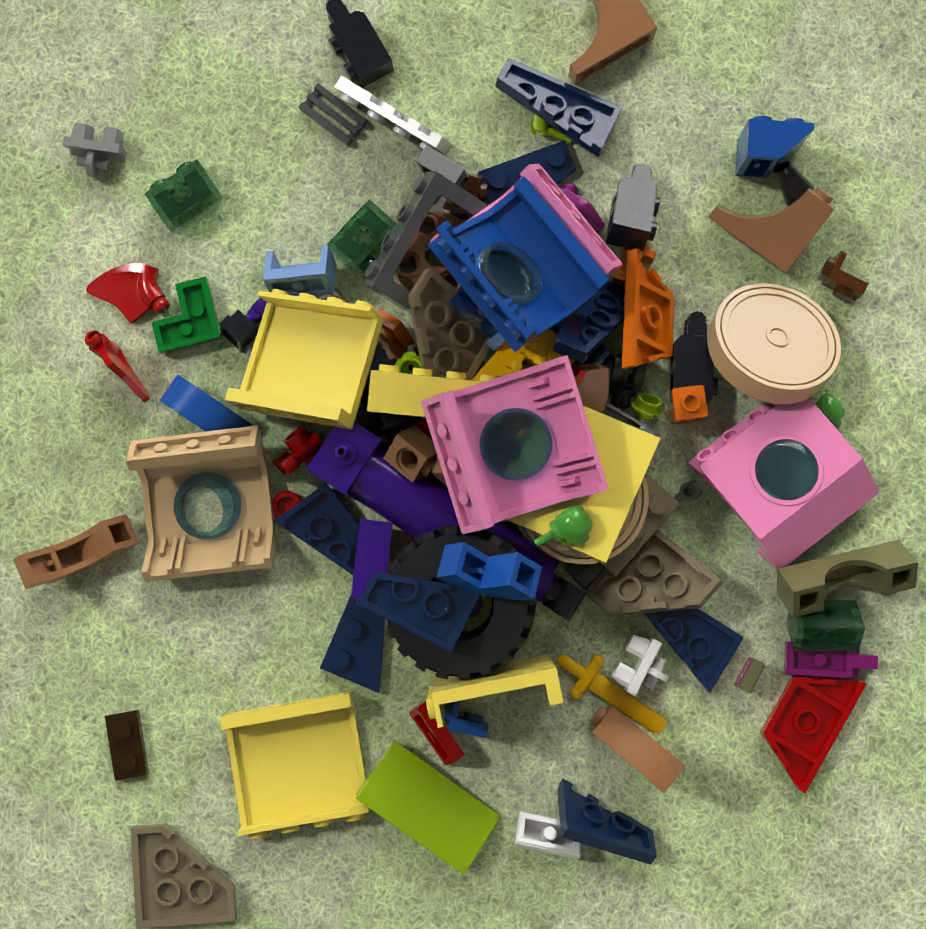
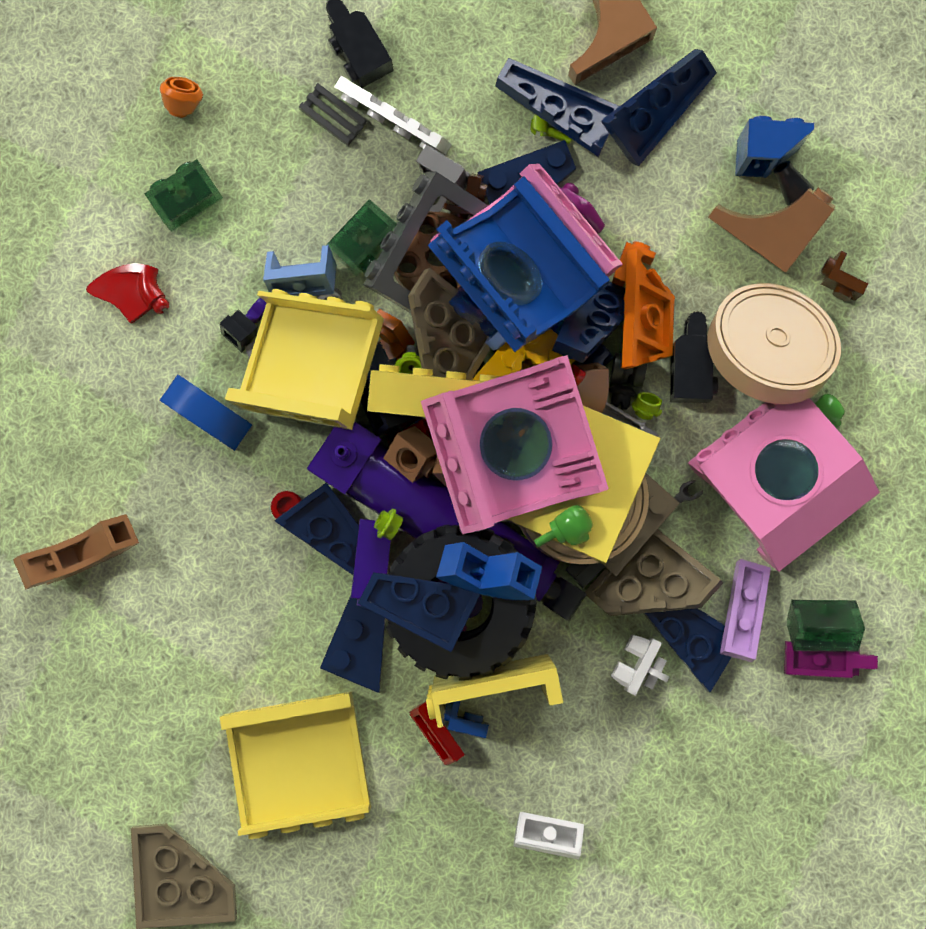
light grey hips [62,123,127,177] -> none
red arm [85,330,151,403] -> none
dark brown plate [105,709,149,781] -> none
tan panel [126,425,278,582] -> none
green plate [152,276,222,354] -> none
red plate [273,426,323,476] -> none
lime slope [356,739,500,875] -> none
yellow sword [557,654,666,733] -> none
dark blue wing [557,779,657,865] -> none
medium nougat arch [590,704,685,793] -> none
hinge [605,163,660,252] -> none
orange bracket [669,385,708,425] -> none
olive tile [734,657,765,693] -> none
red wing [760,676,867,793] -> none
olive arch [777,540,918,618] -> none
none -> orange cone [160,77,203,118]
none -> lime plate [374,509,403,540]
none -> dark blue wing [601,49,717,166]
none -> lavender plate [720,559,771,662]

